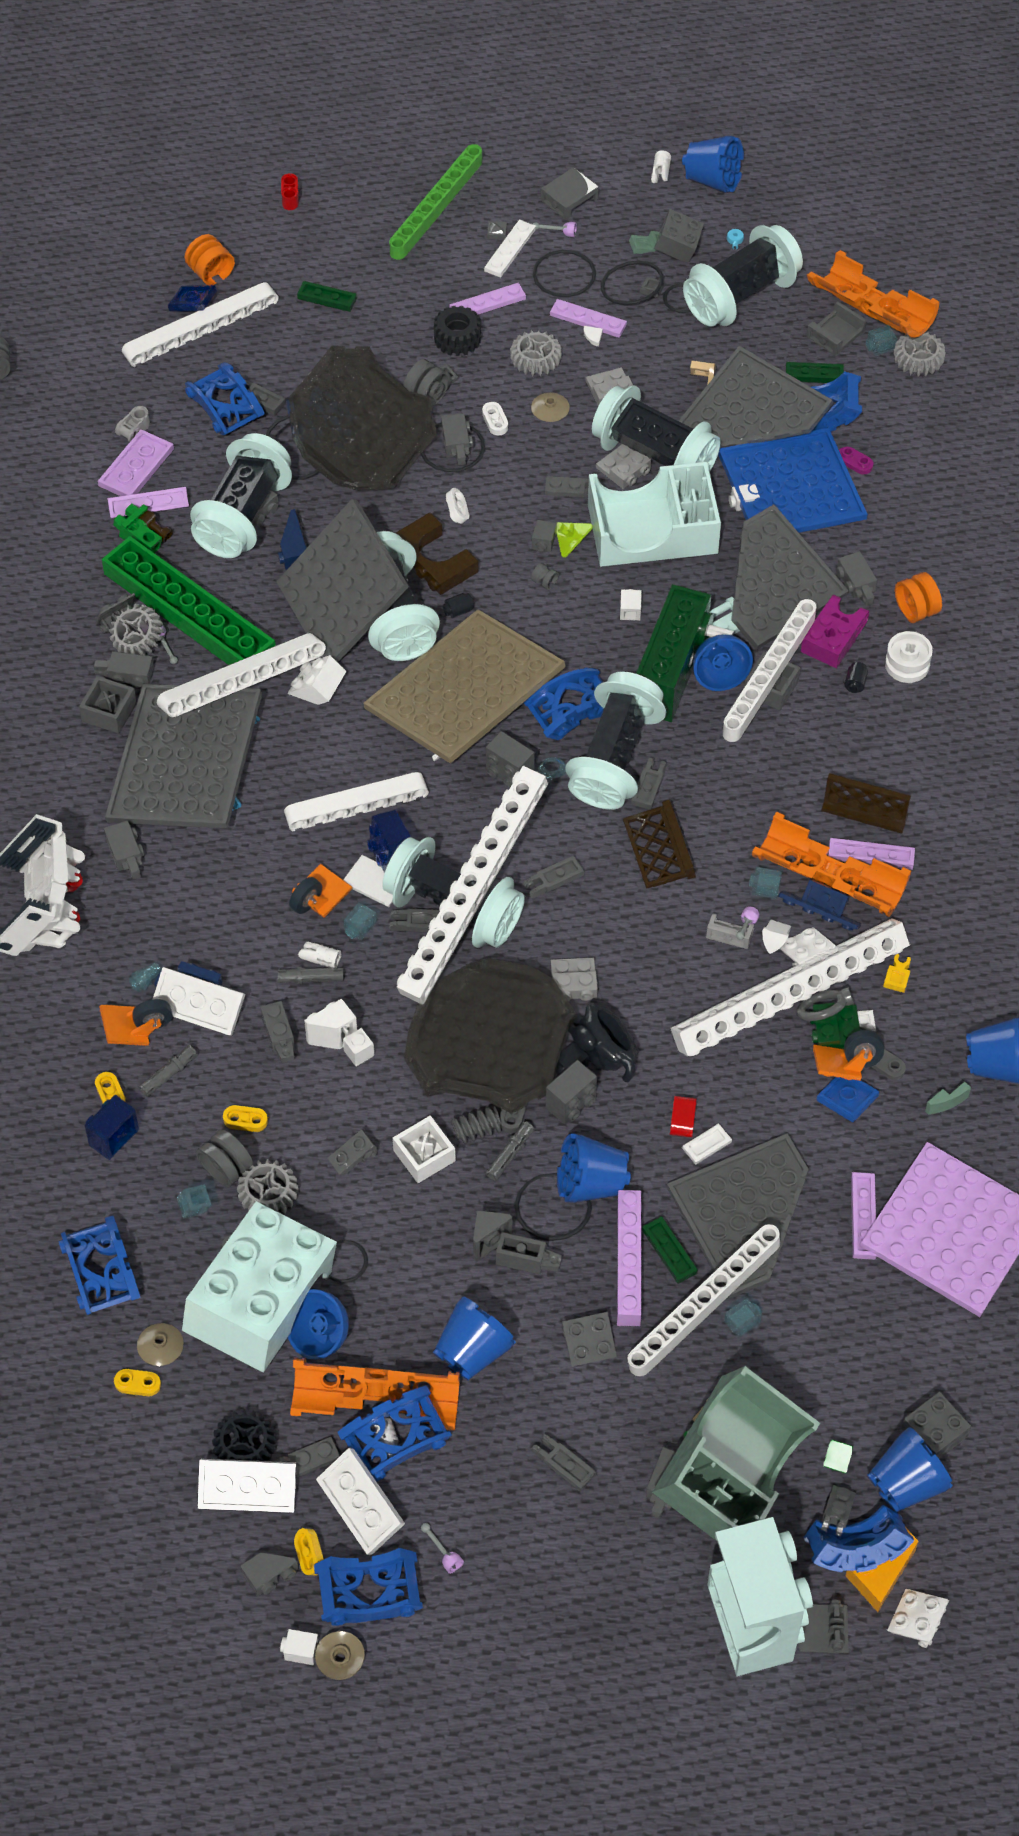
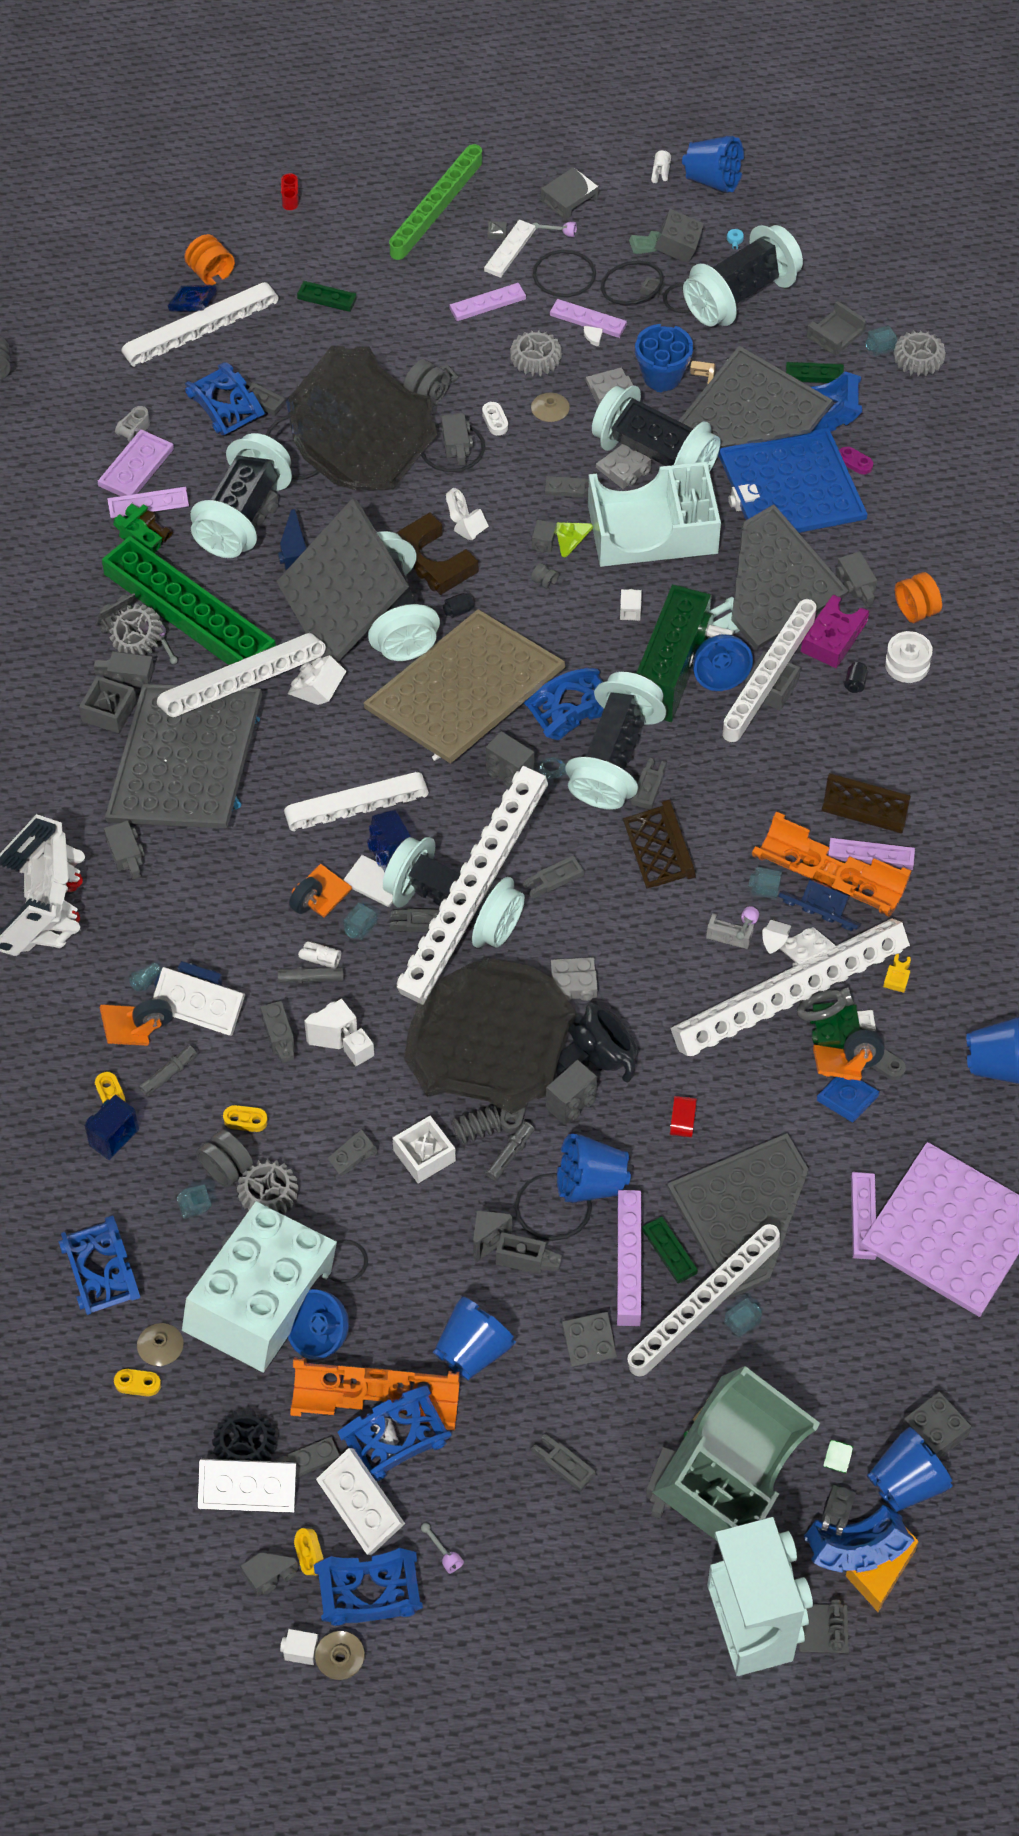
black tyre [434,306,481,356] -> none
white tile [682,1123,732,1165] -> none
orange piece [807,250,939,337] -> none
white hinge [887,1589,949,1648] -> none
sand green slope [925,1082,971,1115] -> none
none -> white tile [454,509,489,540]
none -> blue cone [635,324,693,392]

